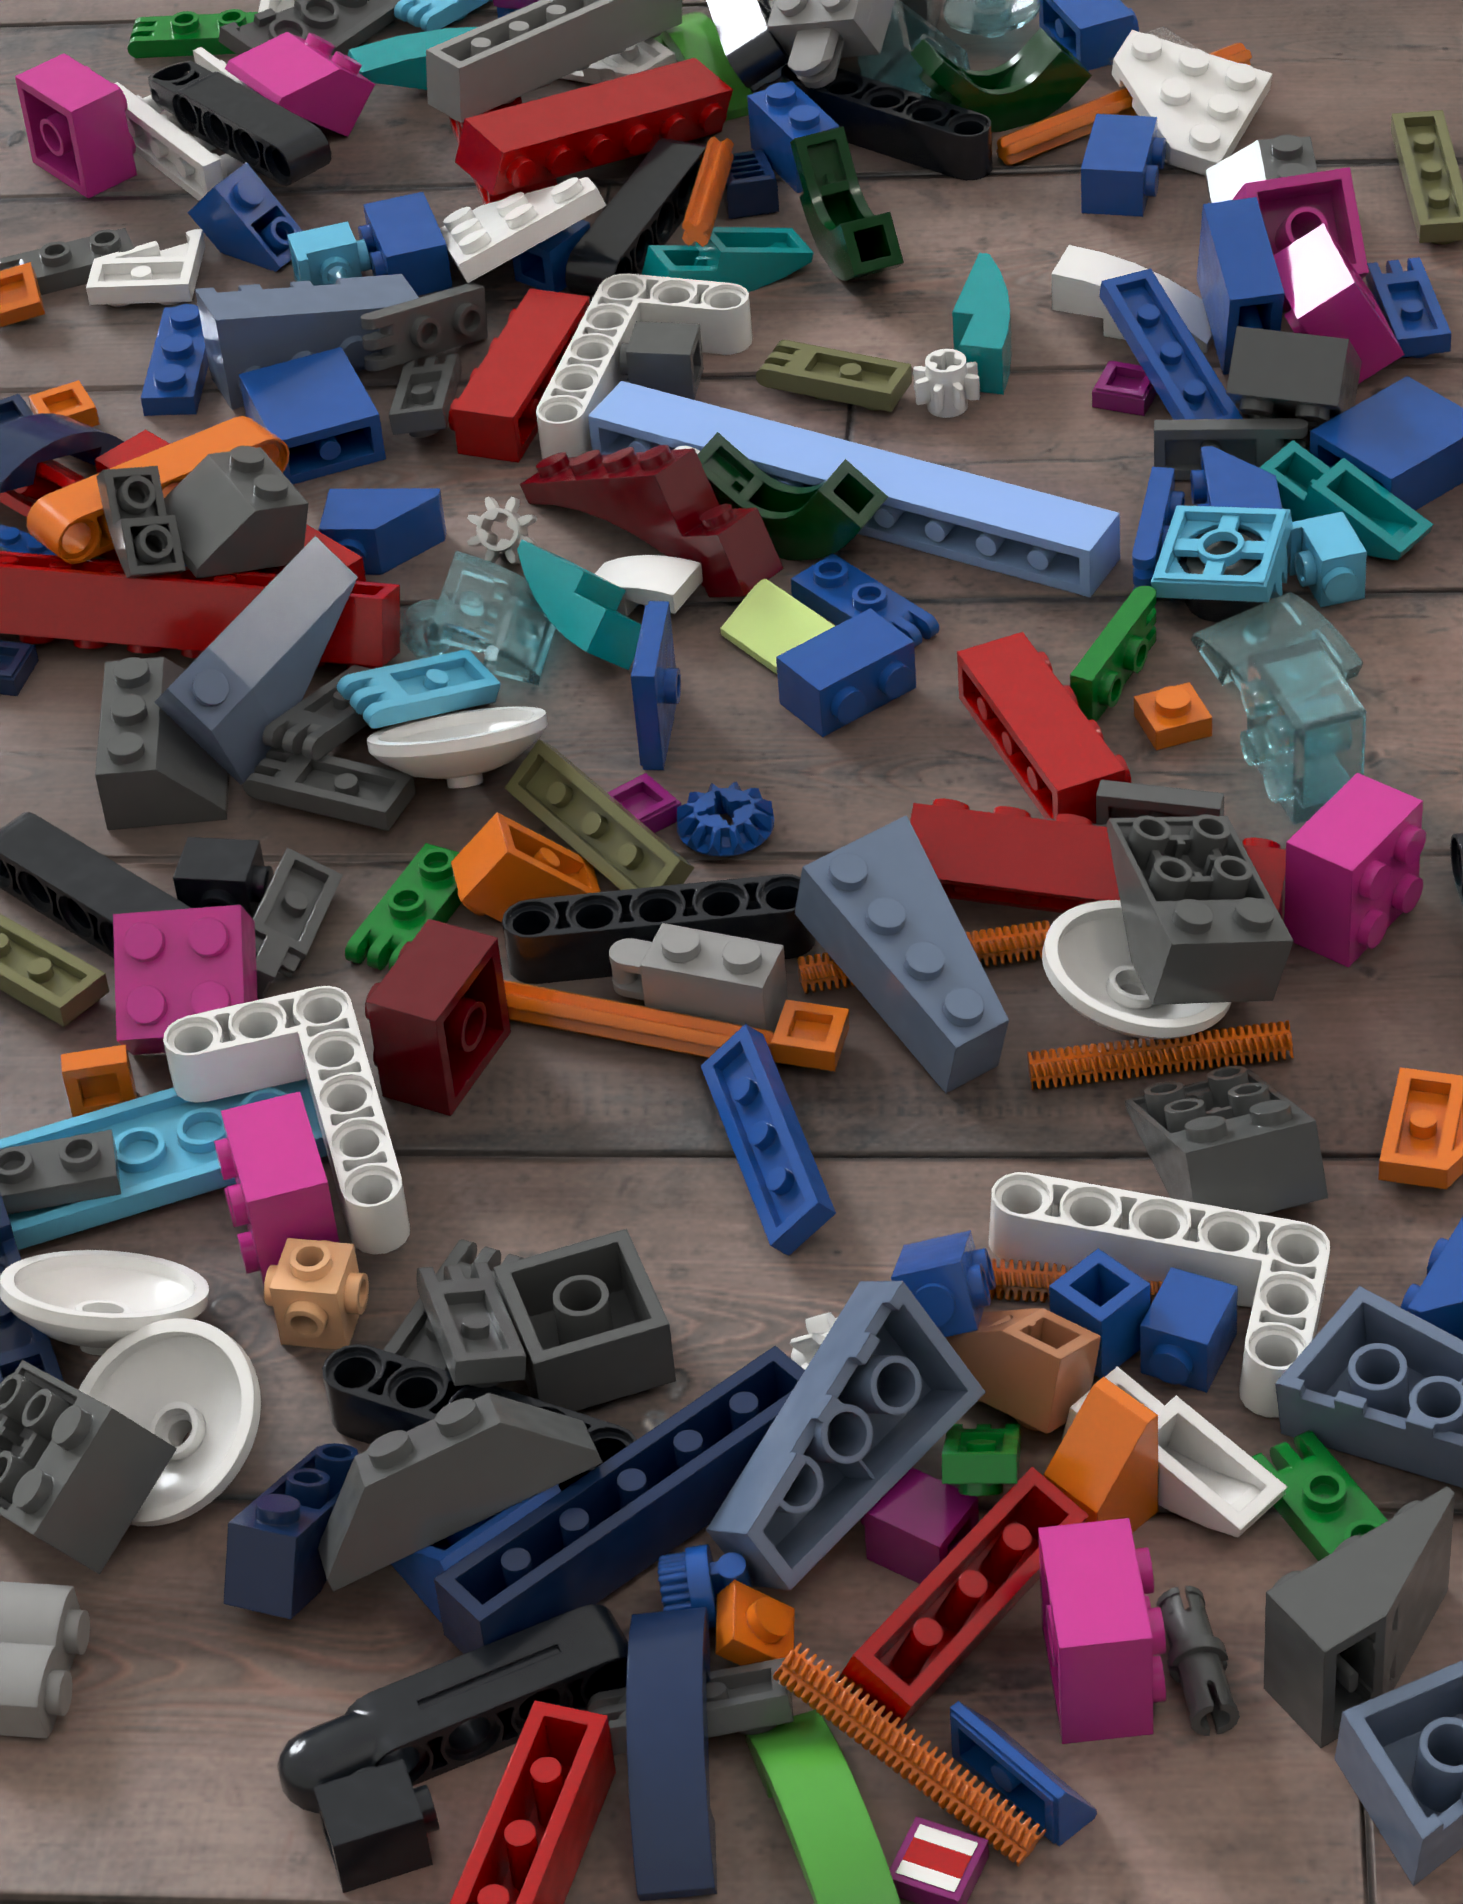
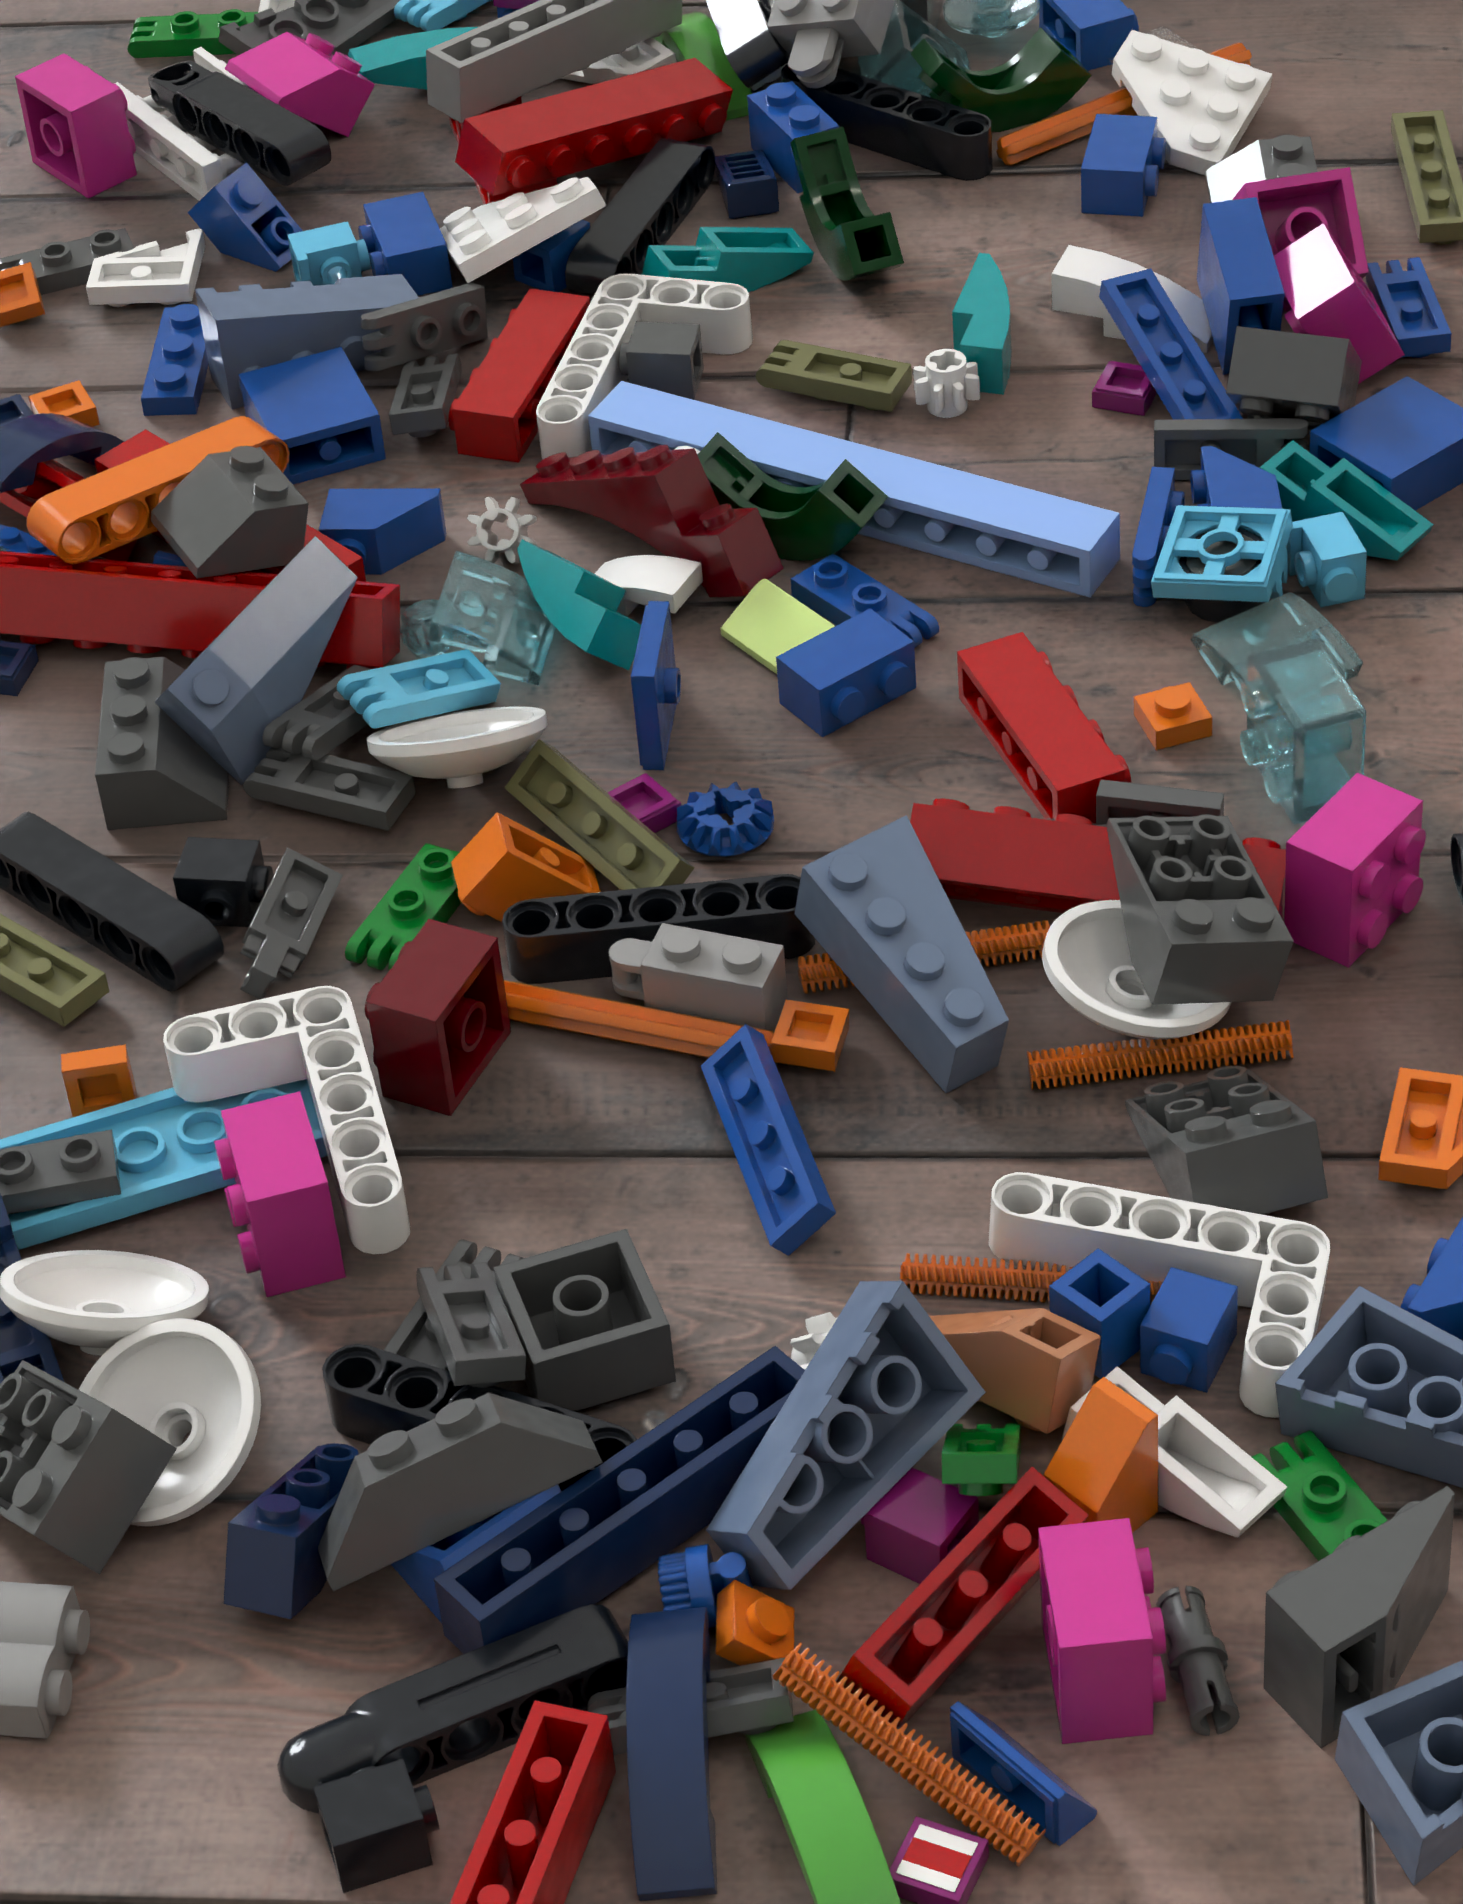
dark grey slope [96,466,186,578] -> none
dark pink brick [113,905,258,1055] -> none
light nougat brick [264,1238,369,1350] -> none
orange axle [682,136,734,247] -> none
blue brick [891,1230,996,1337] -> none
green hinge [1070,586,1156,722] -> none

